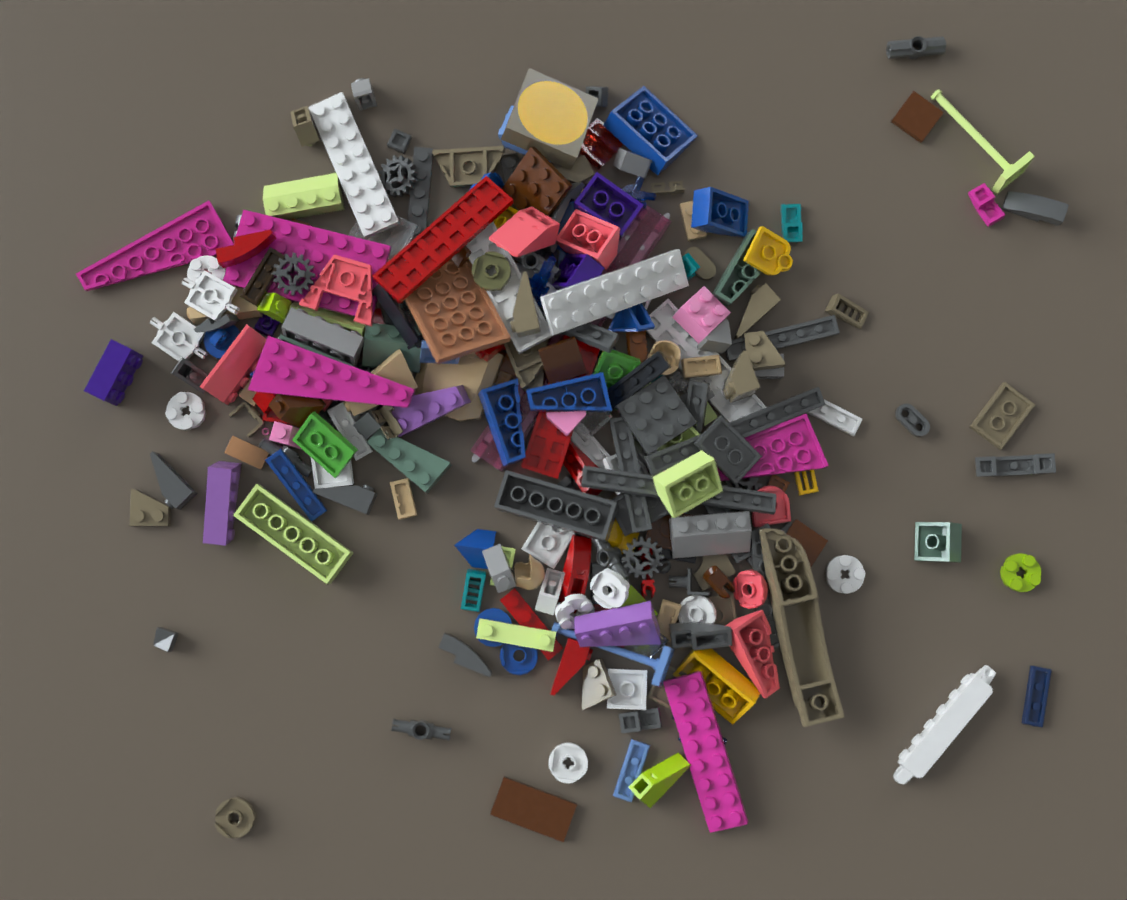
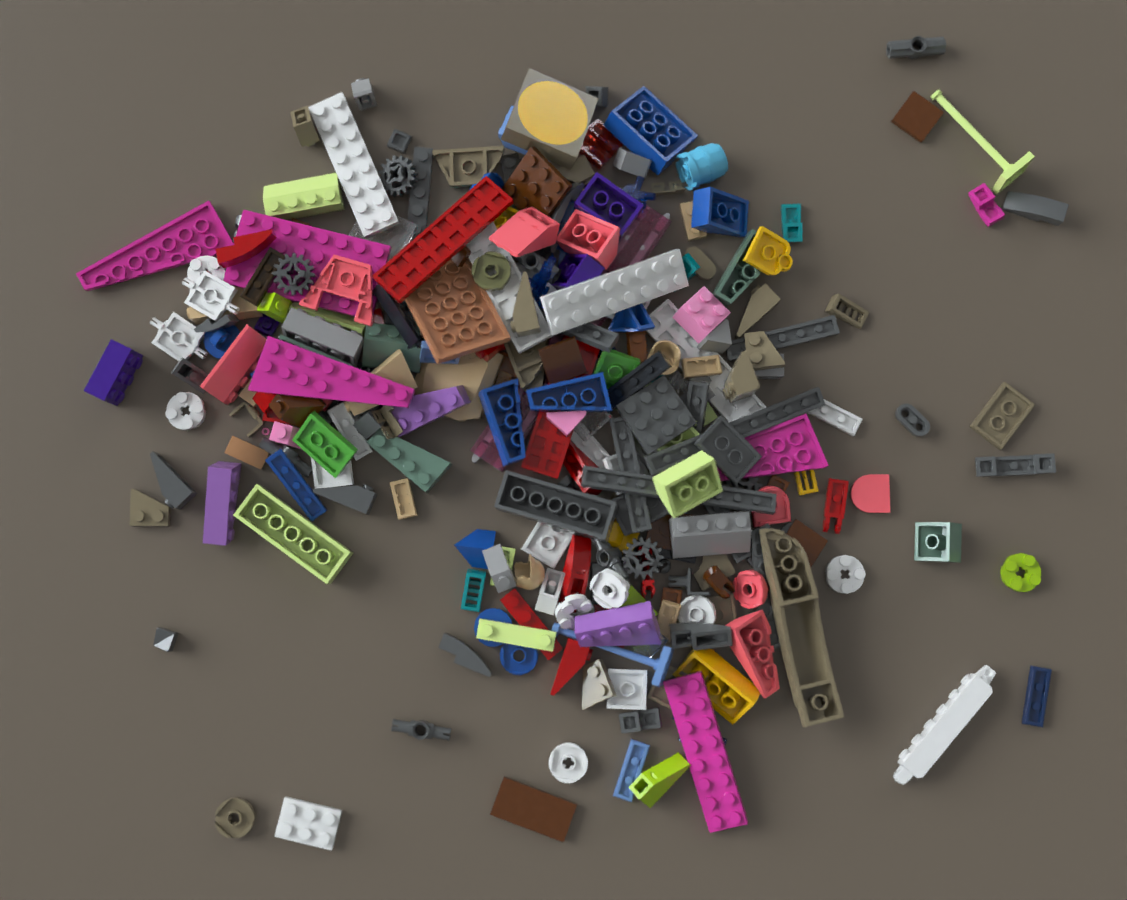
none -> white plate [274,796,343,851]
none -> dark orange tile [660,587,683,606]
none -> medium azure piece [676,143,728,190]
none -> red hinge [823,478,849,534]
none -> coral tile [850,474,890,513]

